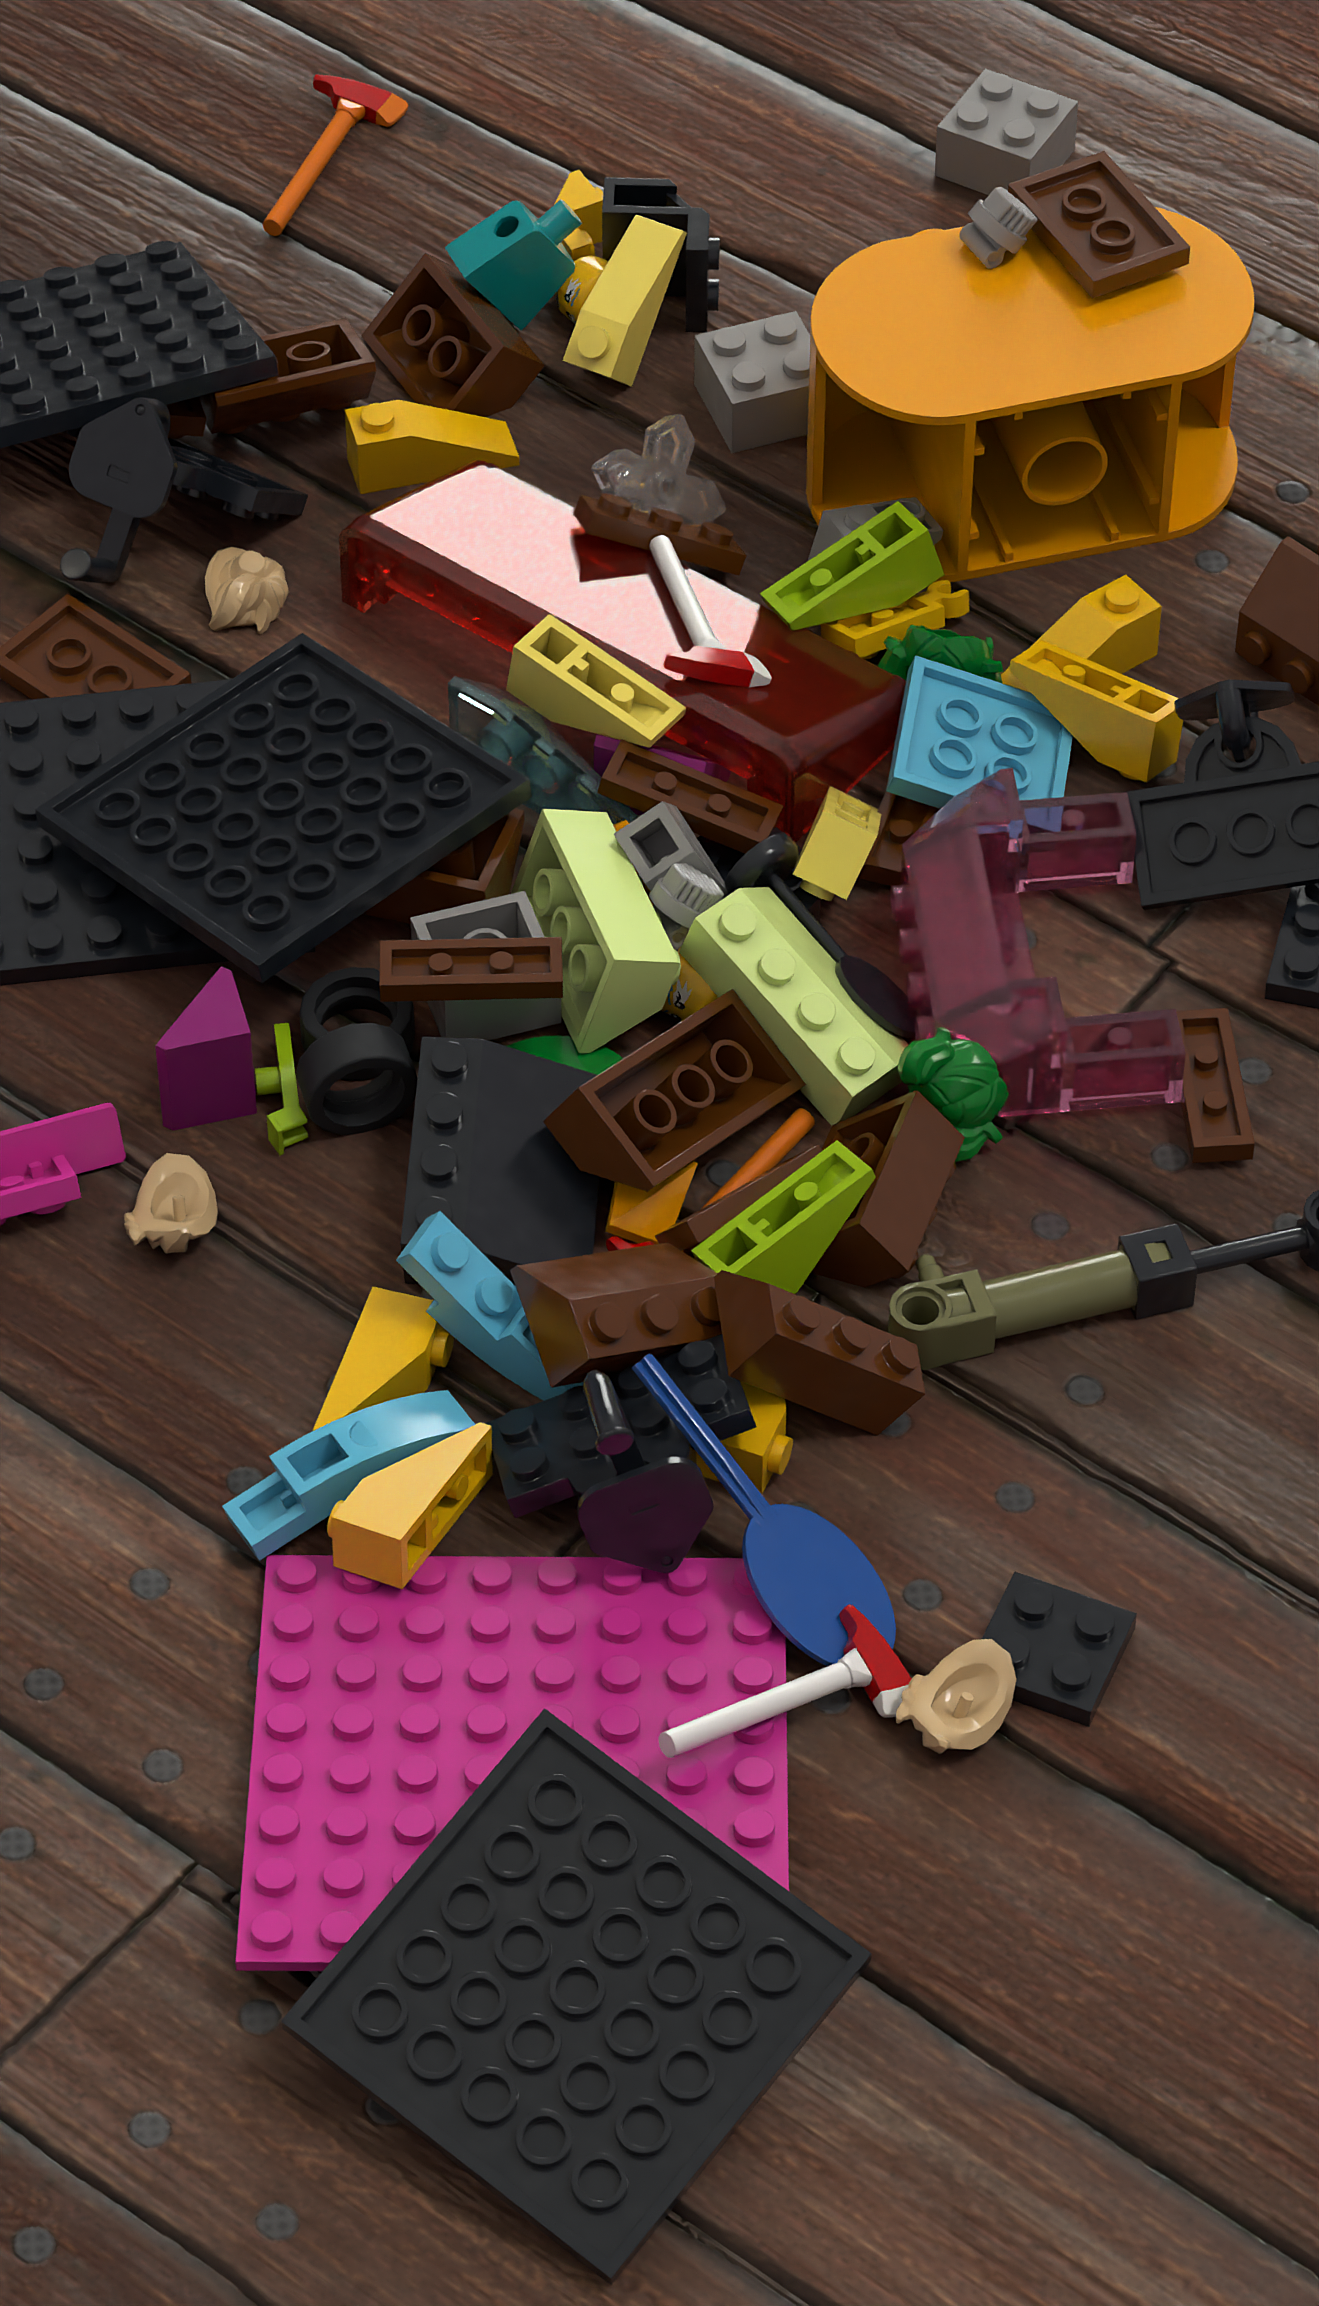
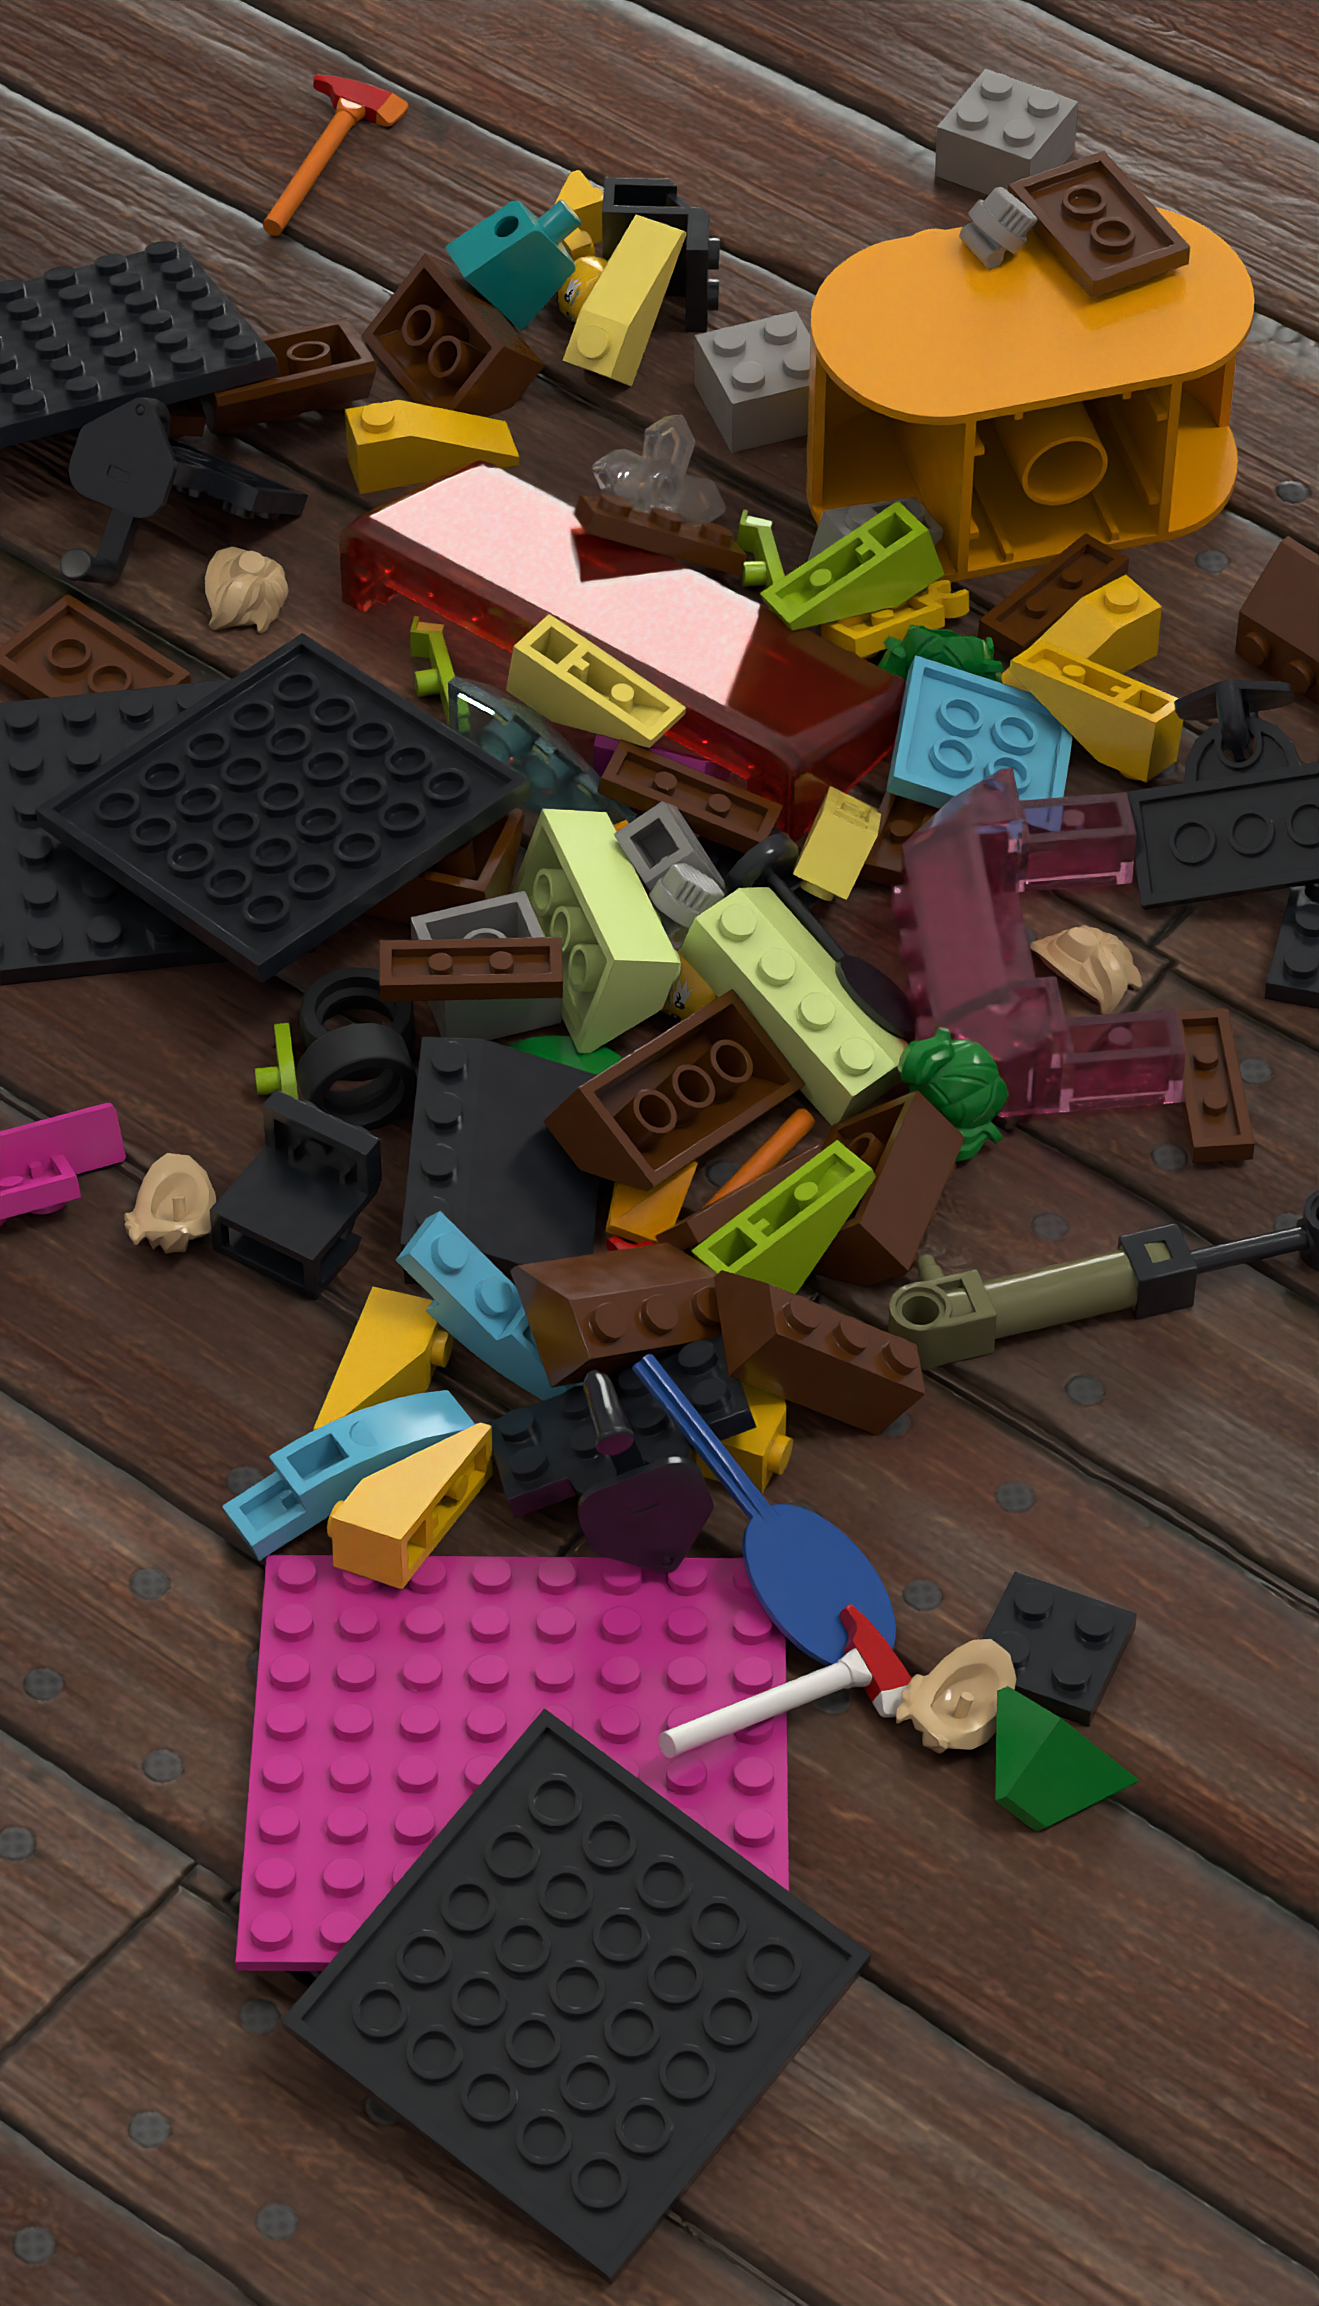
magenta slope [155,966,257,1131] -> none
piece [649,535,772,687] -> none
none -> black piece [209,1089,382,1300]
none -> lime piece [410,616,465,730]
none -> lime piece [736,509,785,622]
none -> reddish brown plate [978,533,1129,658]
none -> green slope [995,1686,1140,1832]
none -> tan hat [1029,925,1142,1016]

